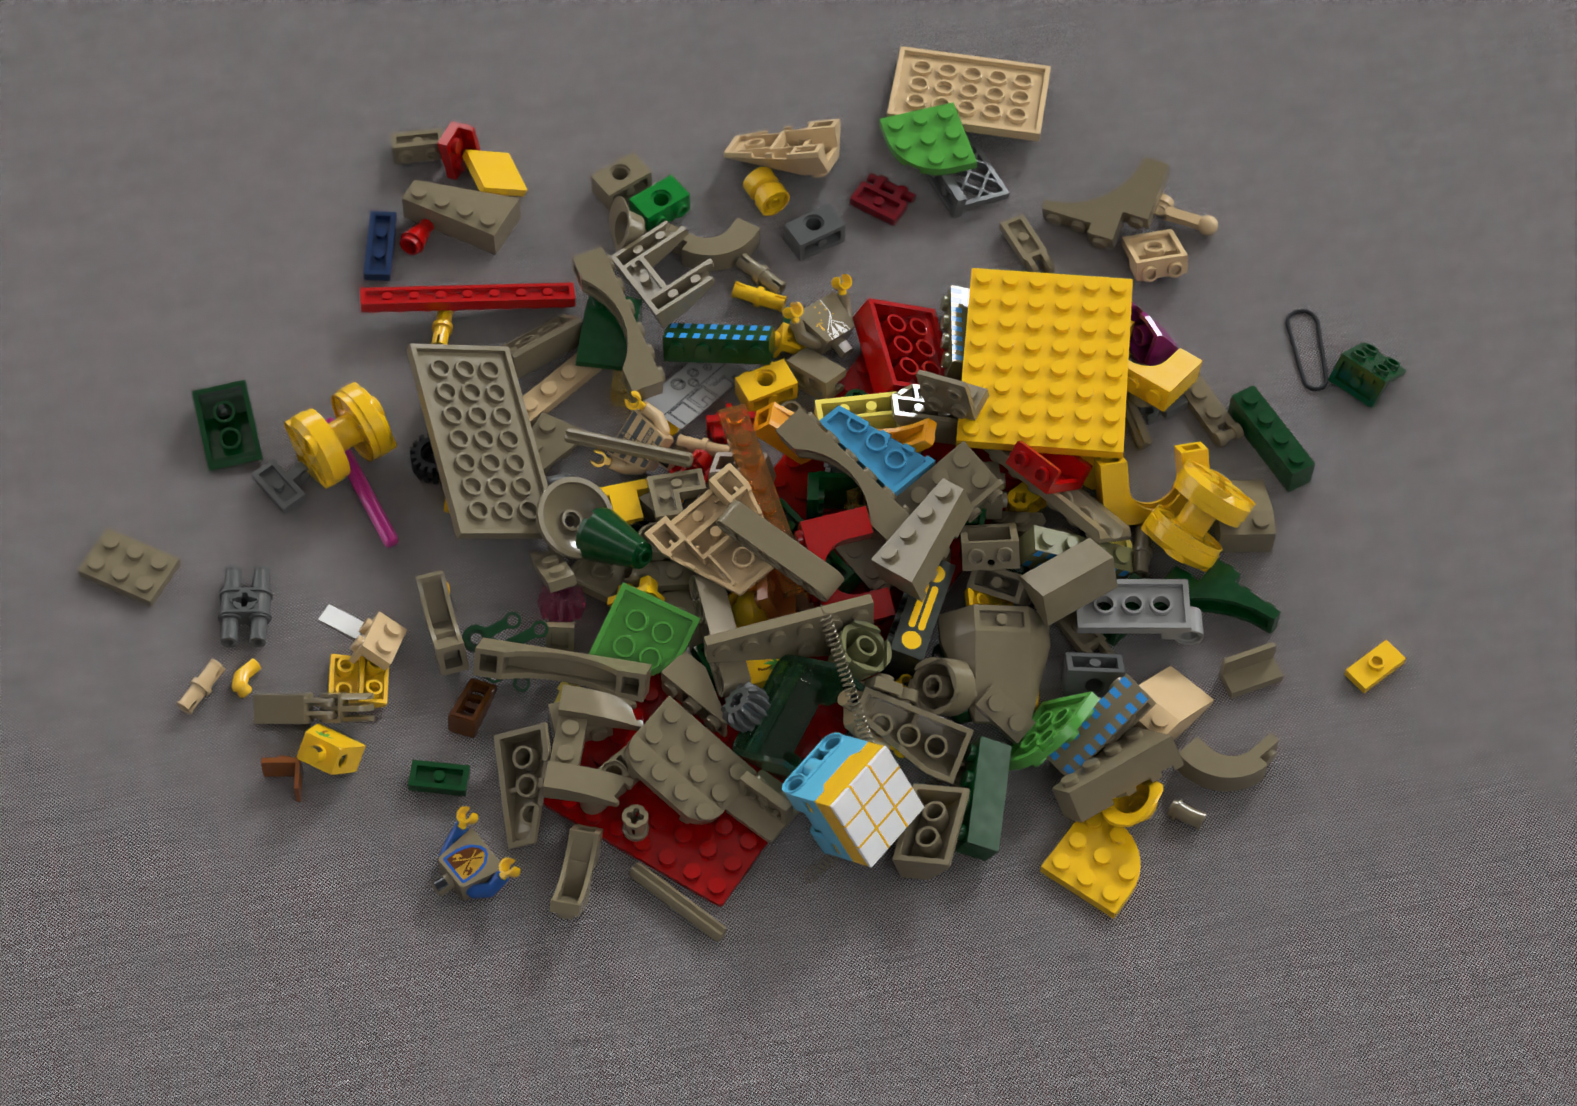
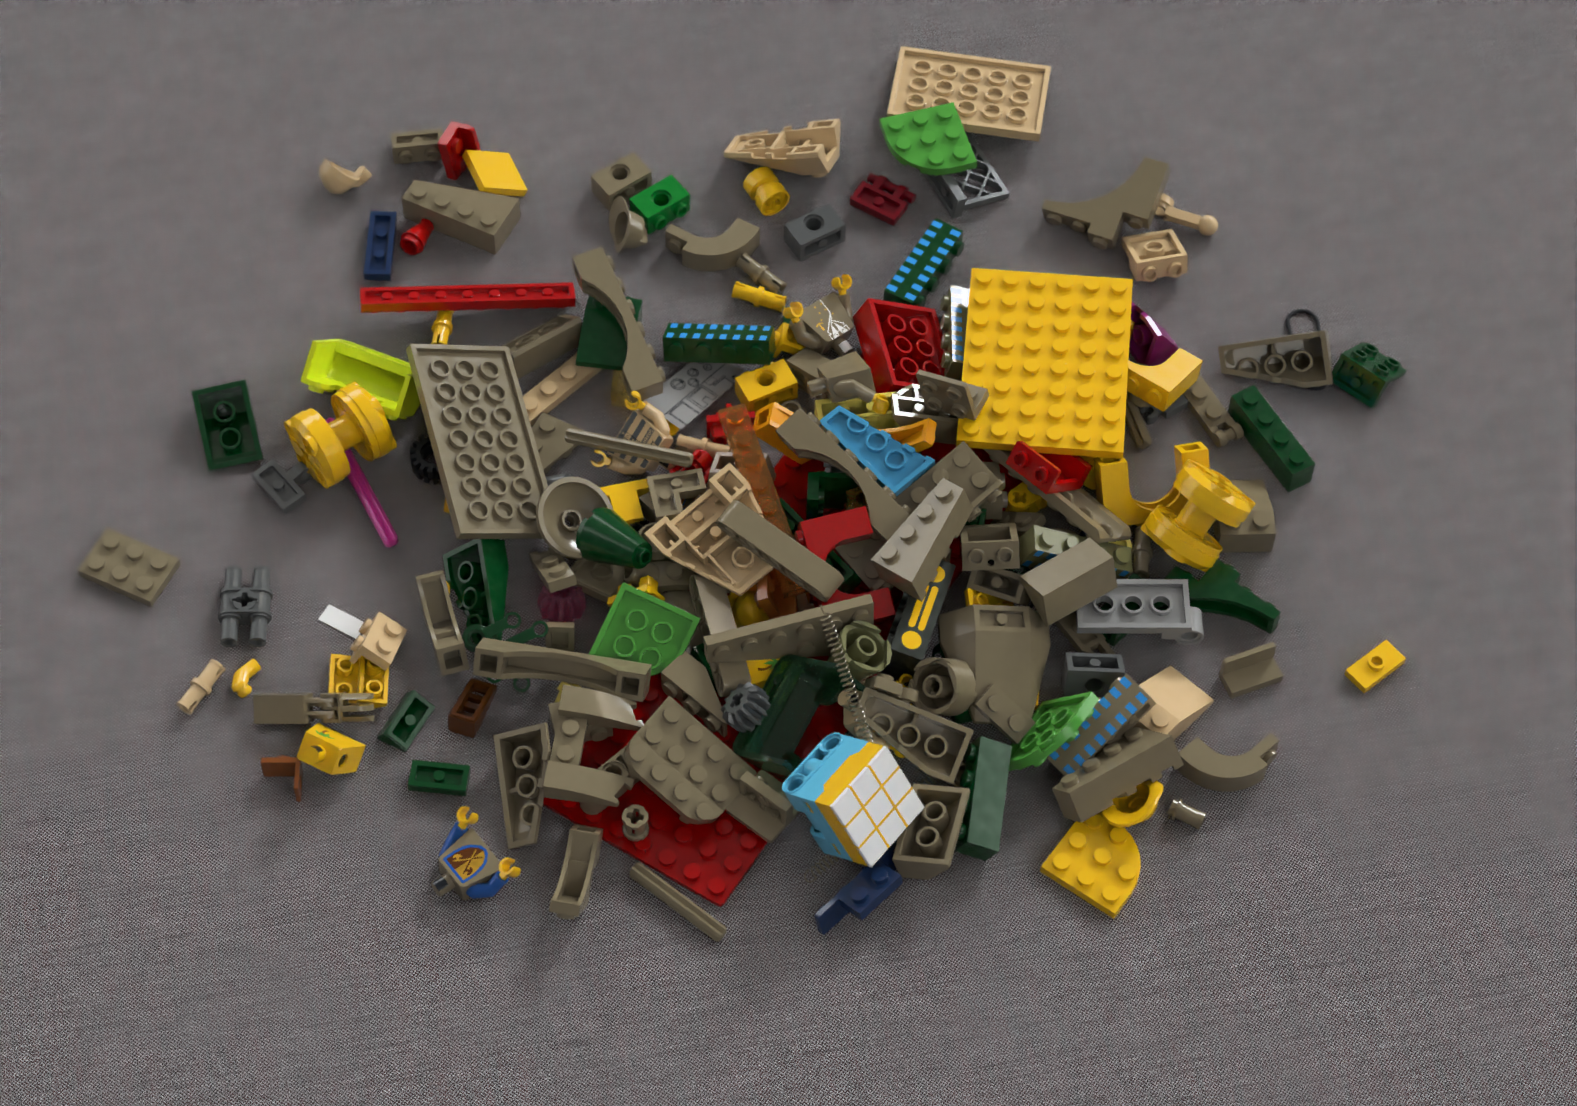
dark tan wedge [611,221,715,329] -> none
dark tan hinge [999,214,1055,273] -> none
none -> neon yellow windscreen [300,339,420,421]
none -> tan piece [319,158,372,194]
none -> dark green slope [377,689,435,752]
none -> dark green wedge [442,539,509,644]
none -> dark tan torso [806,351,889,415]
none -> dark blue bracket [814,841,903,935]
none -> dark green brick [883,218,964,307]
none -> dark tan wedge [1218,329,1333,388]

